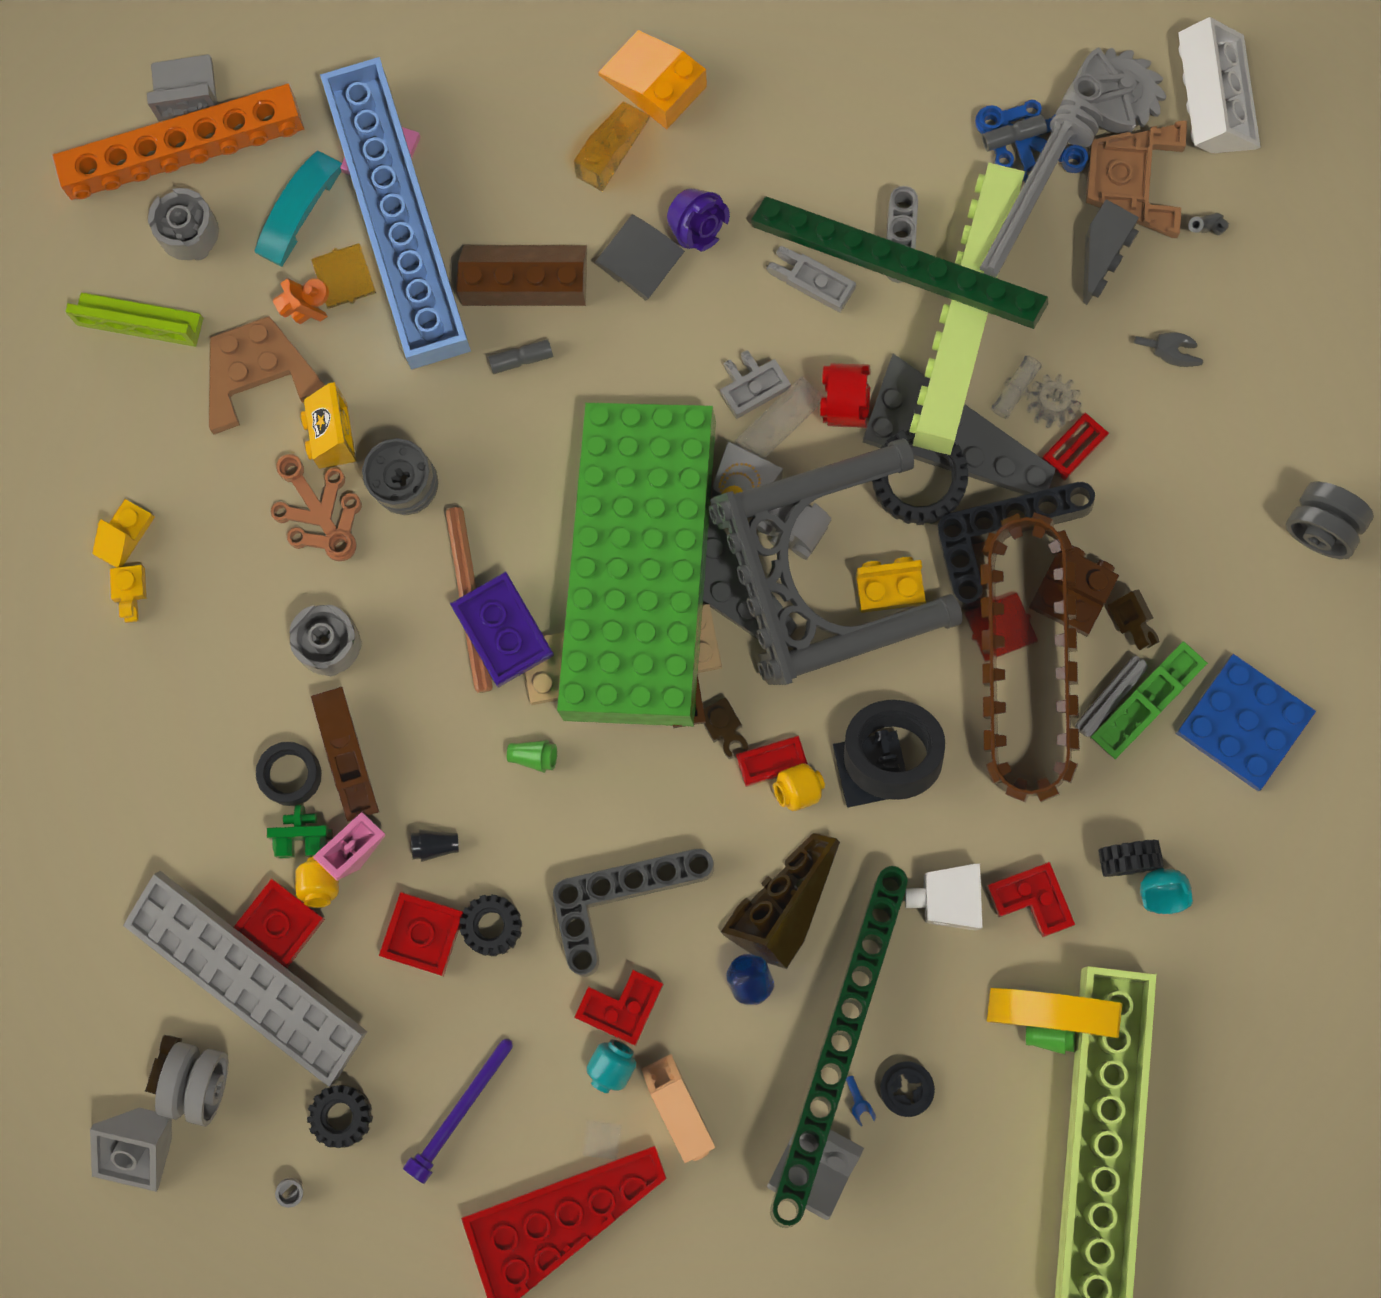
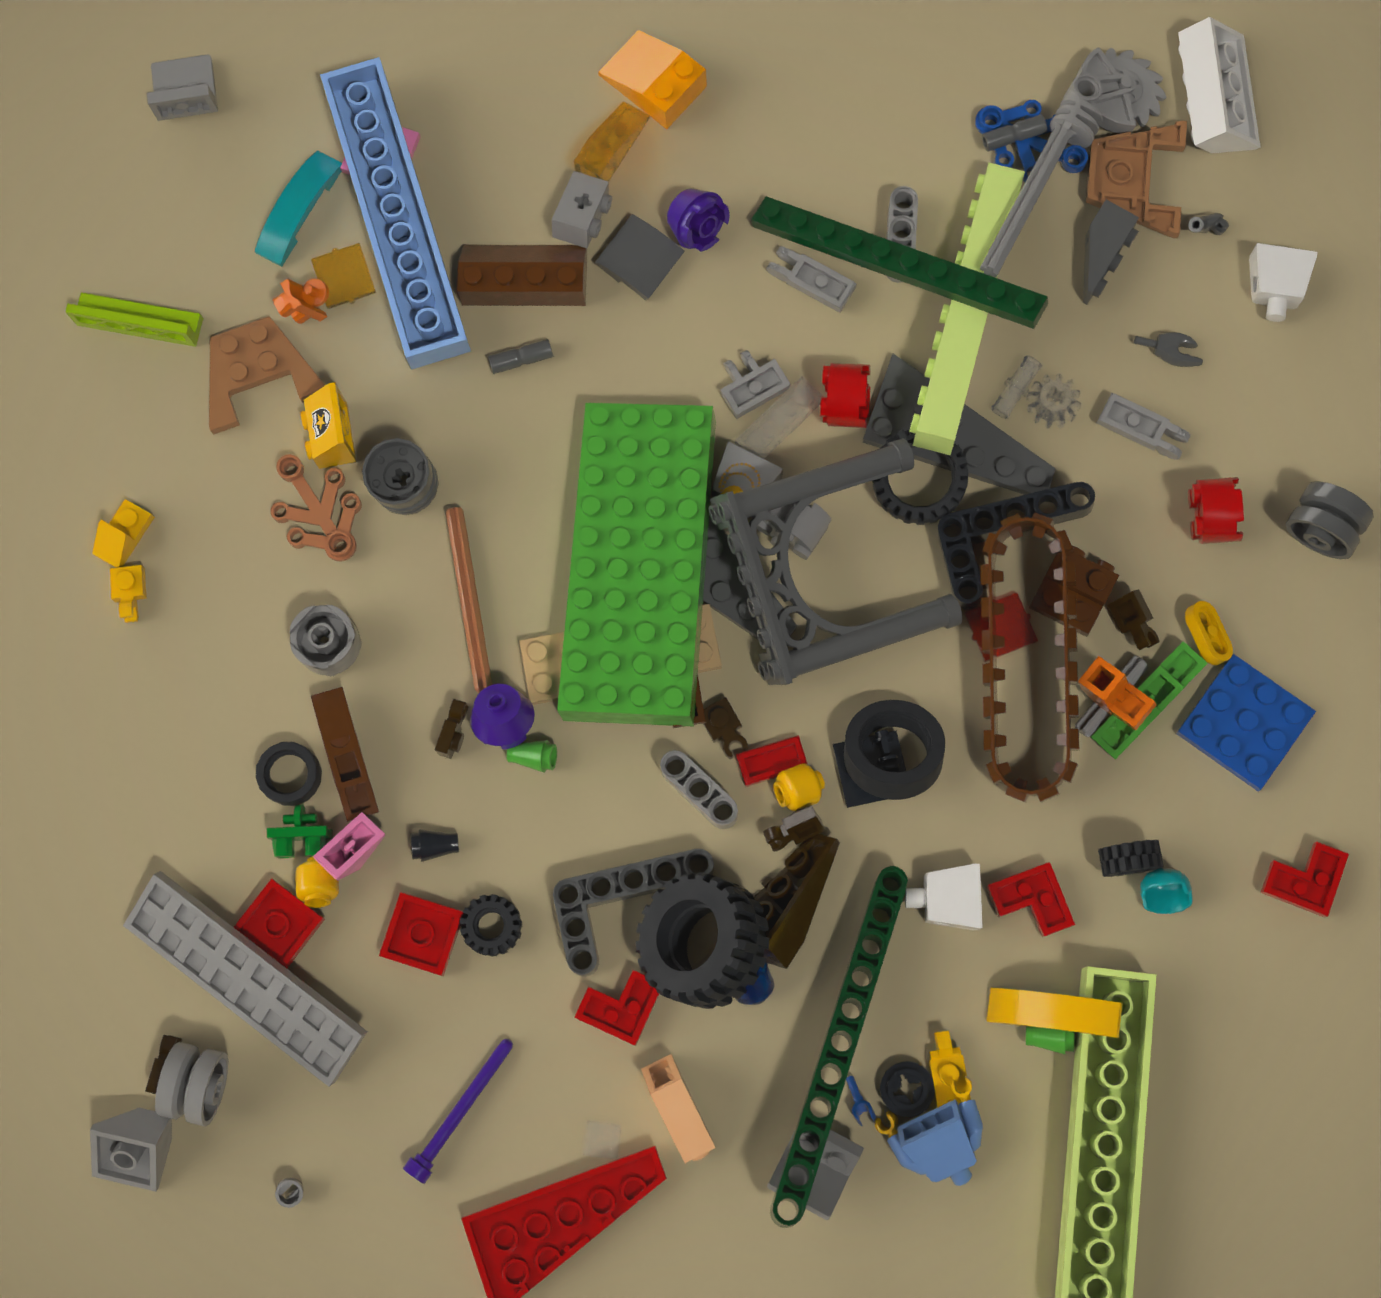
orange brick [52,83,305,200] -> none
light grey brick [148,188,219,260] -> none
black tyre [307,1085,373,1148] -> none
dark purple tile [450,572,554,688] -> none
teal head [586,1039,636,1093] -> none
yellow bracket [855,557,926,613] -> none
red tile [1042,412,1109,480] -> none
none -> dark brown plate [435,699,469,759]
none -> dark purple cone [470,684,535,749]
none -> light grey brick [552,171,612,248]
none -> black tyre [636,872,770,1009]
none -> light grey beam [660,750,738,829]
none -> dark brown plate [763,805,826,852]
none -> medium blue torso [875,1076,983,1186]
none -> yellow hinge [928,1030,971,1108]
none -> orange brick [1078,656,1156,731]
none -> light grey hinge [1096,393,1191,460]
none -> yellow plate [1185,601,1233,665]
none -> red brick [1188,477,1244,544]
none -> white torso [1249,243,1317,322]
none -> red plate [1260,842,1349,918]

